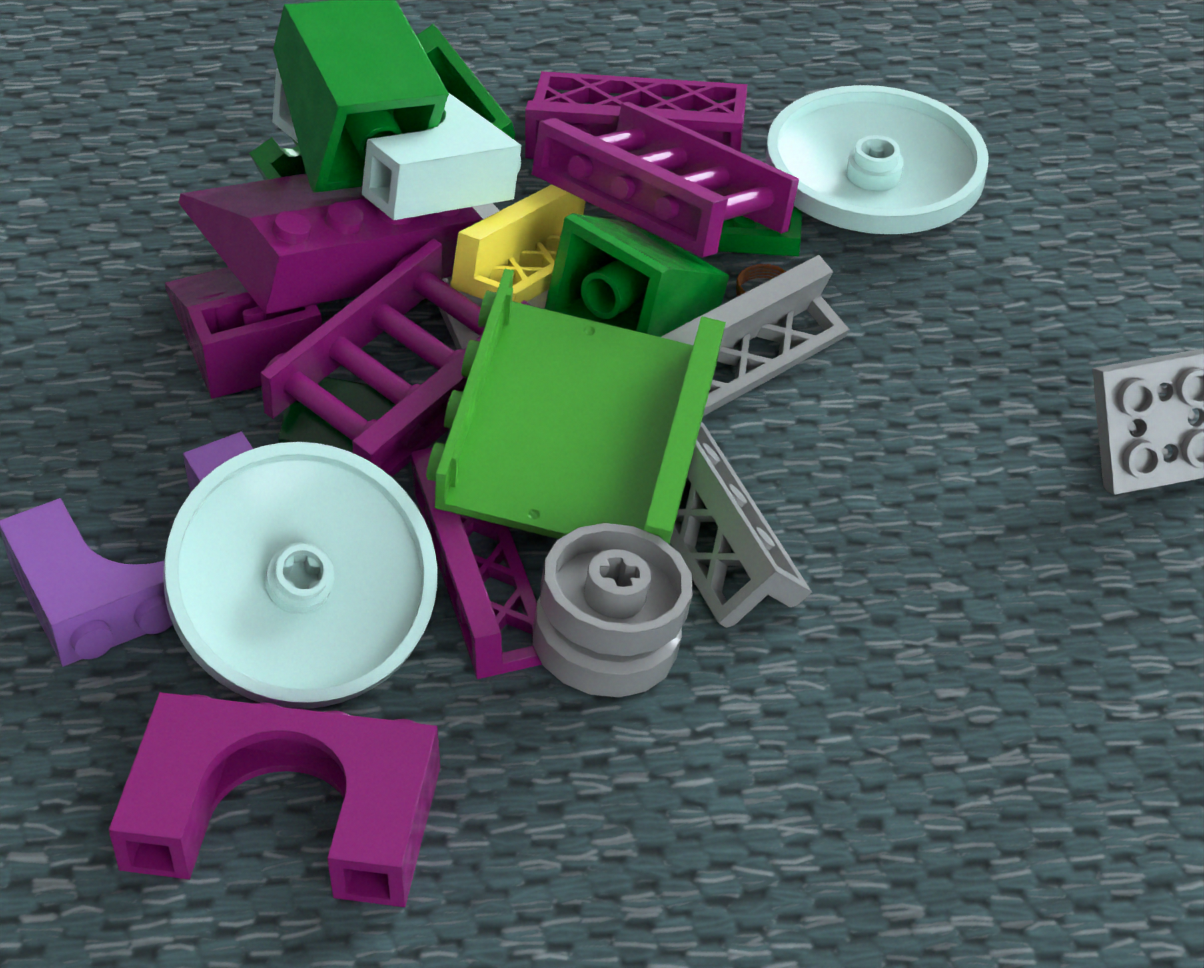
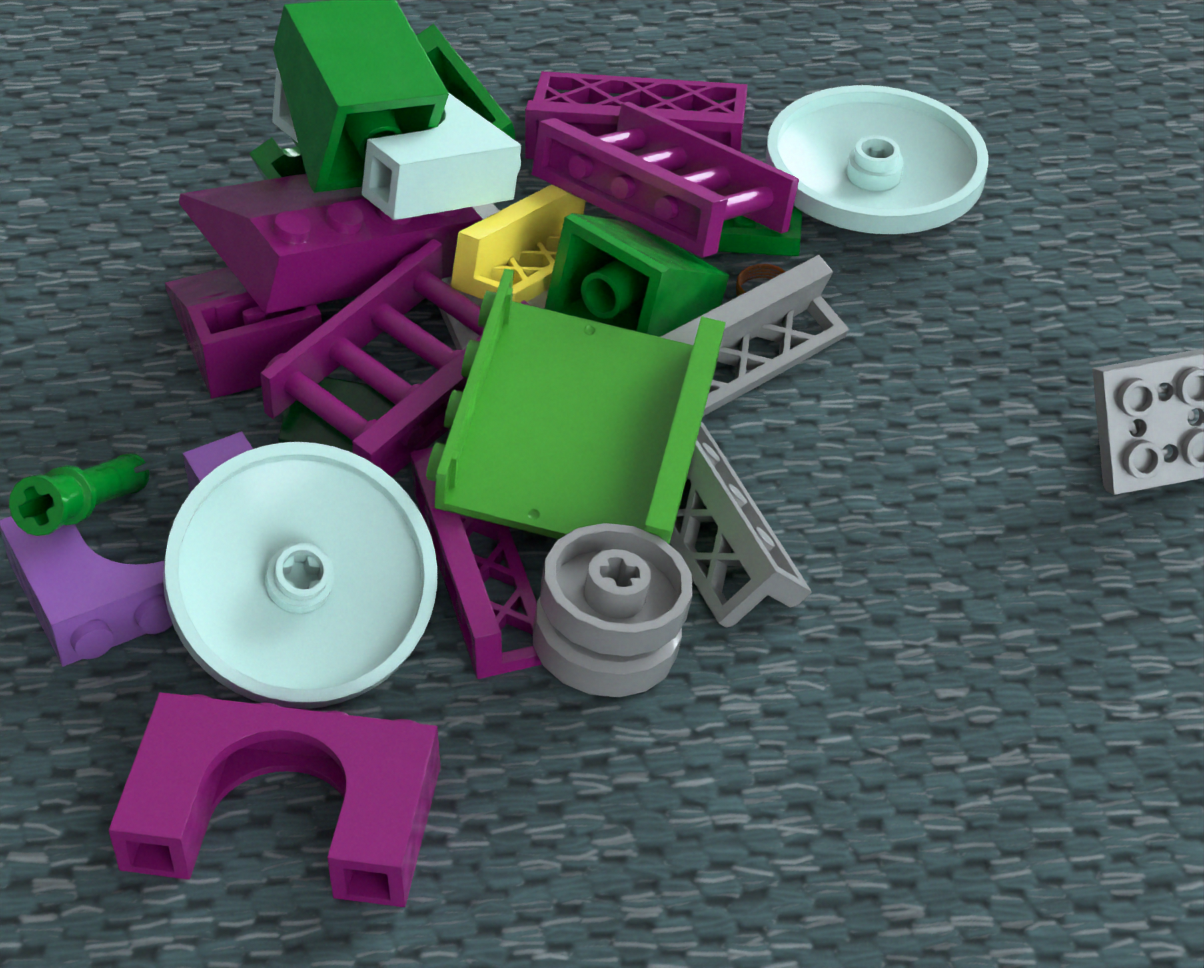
none -> green pin [9,453,150,536]

